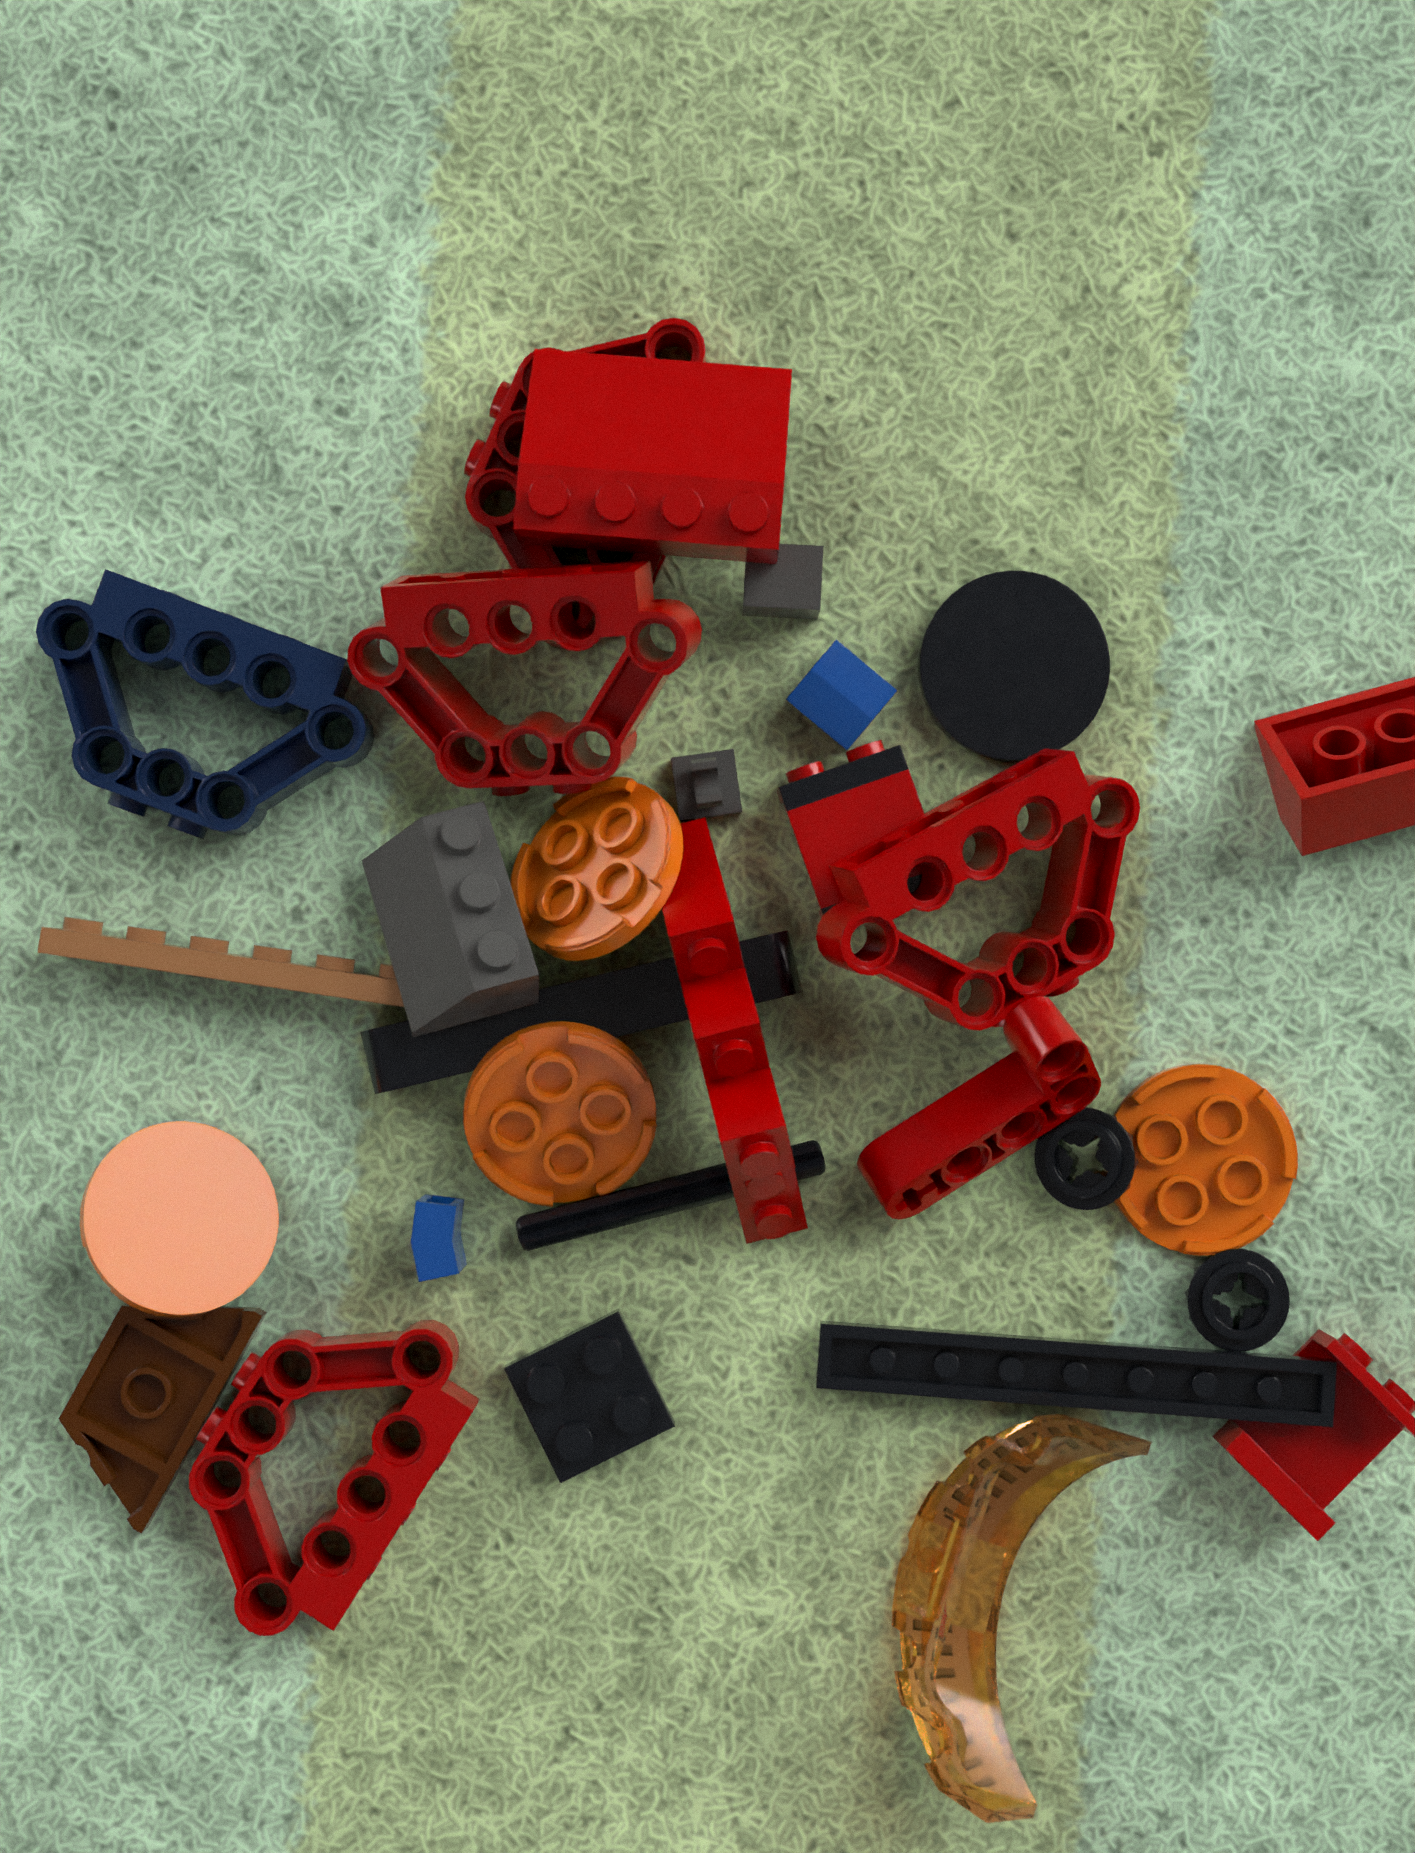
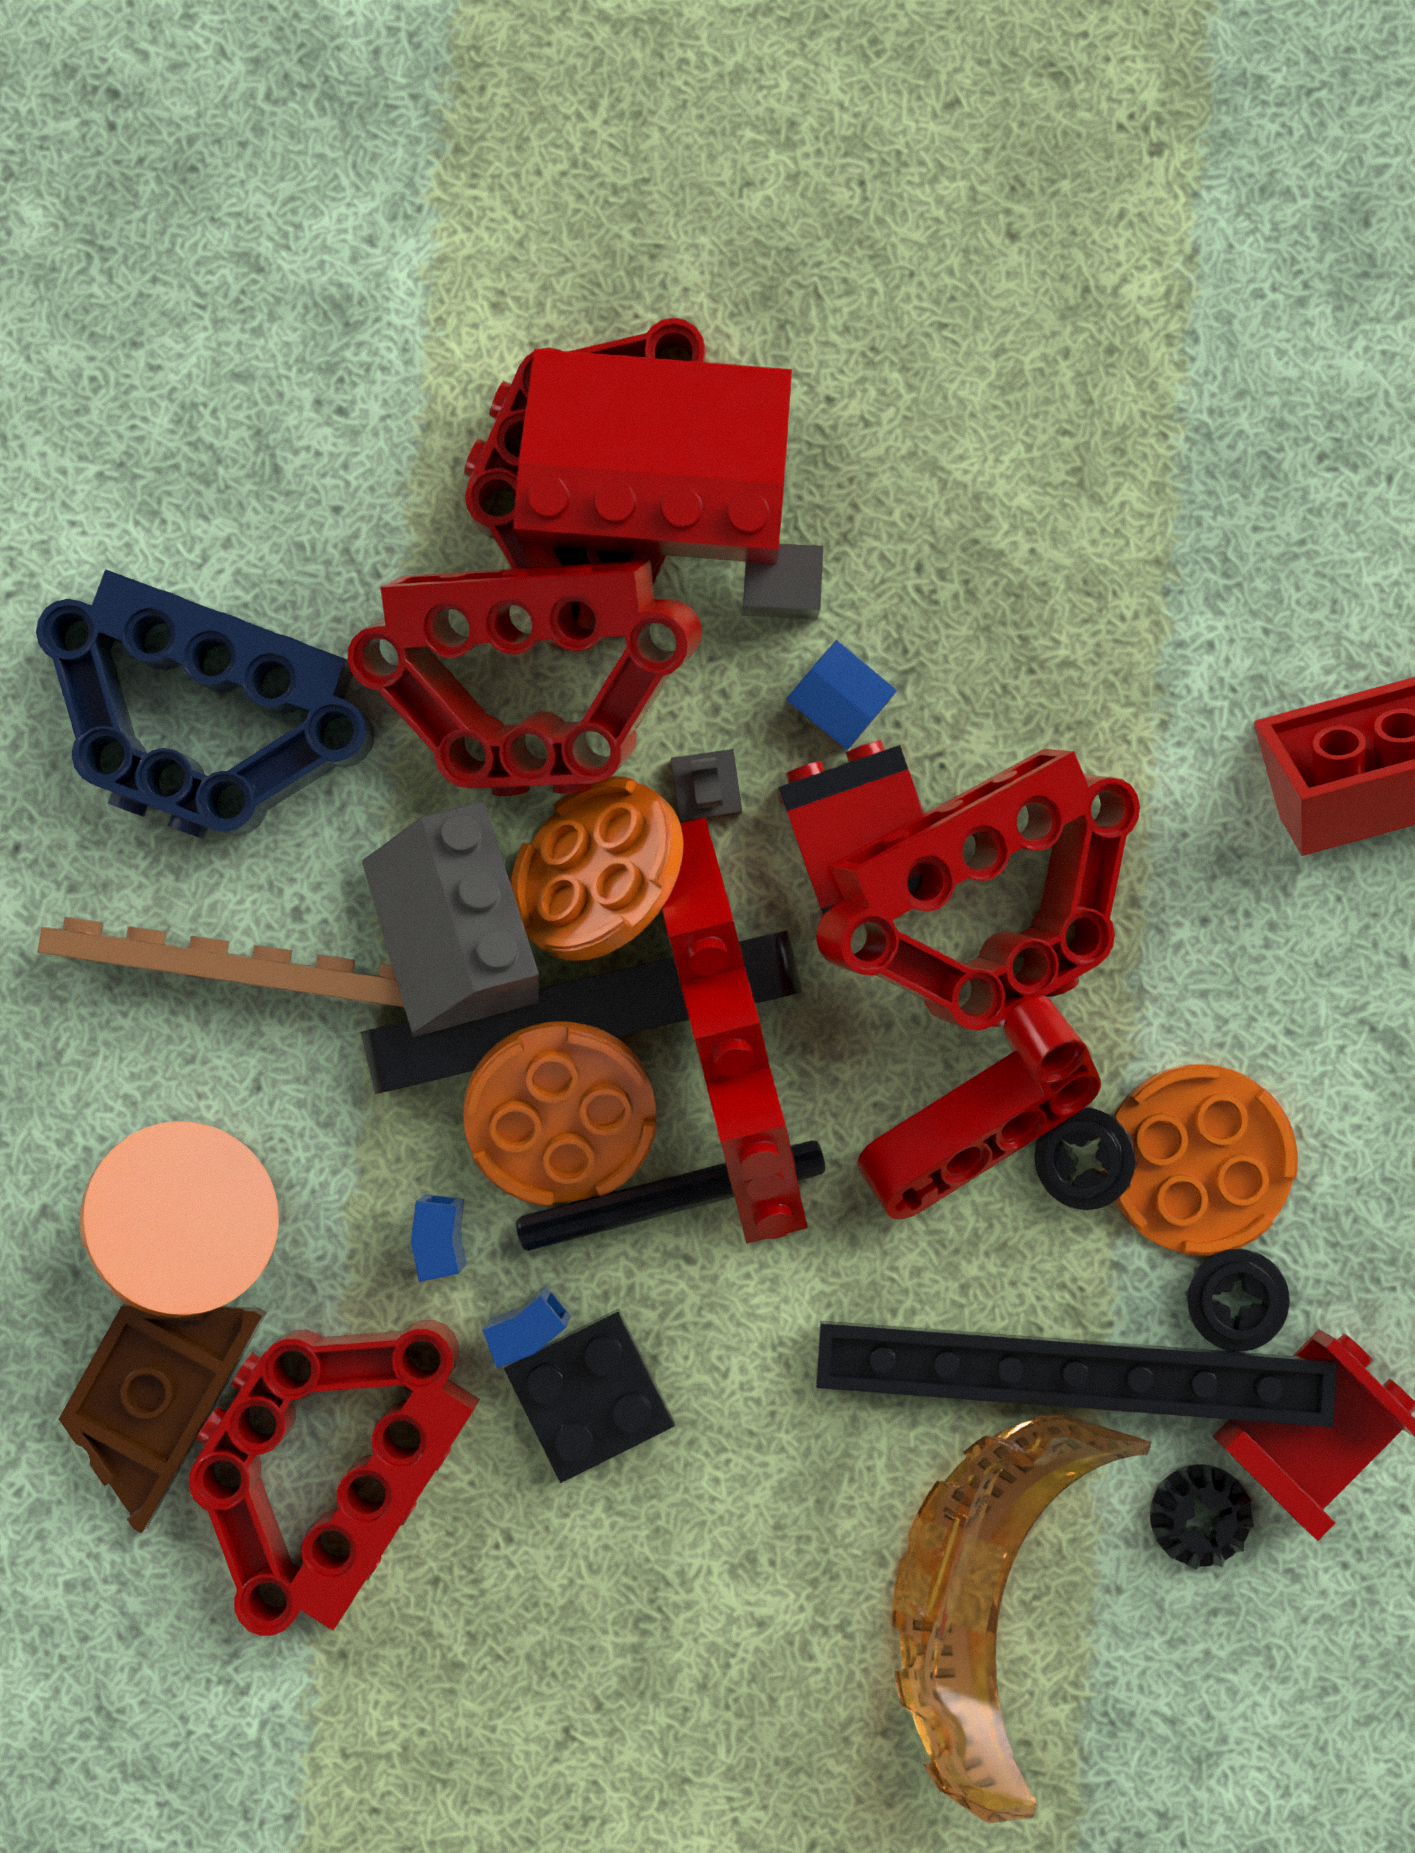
black tile [918,571,1110,762] -> none
none -> blue piece [483,1286,571,1368]
none -> black gear [1150,1464,1254,1570]

